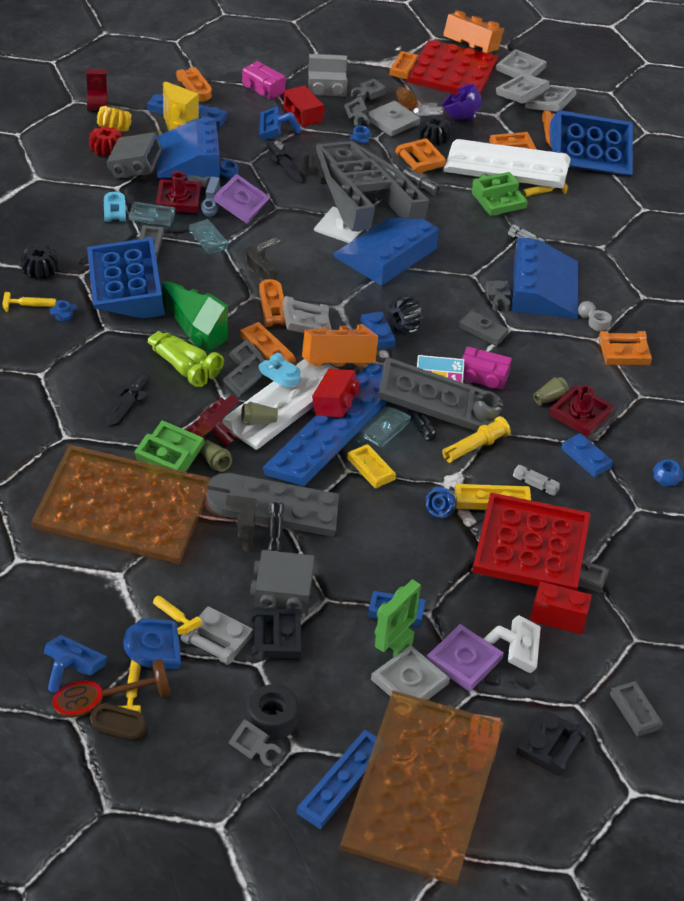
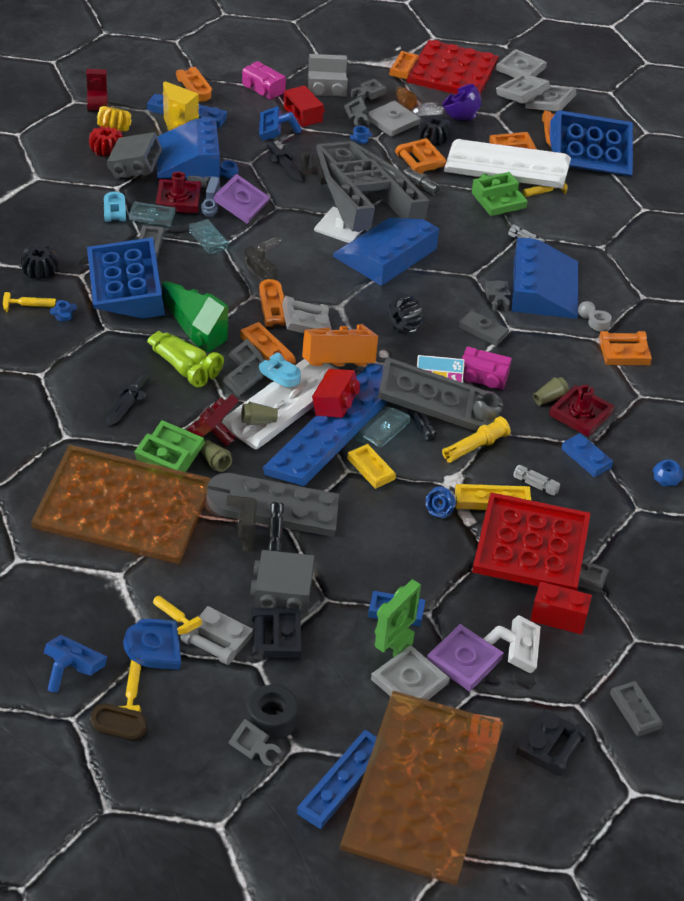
reddish brown piece [52,658,172,717] -> none
blue plate [361,312,396,350] -> none
orange wedge [443,11,504,53] -> none

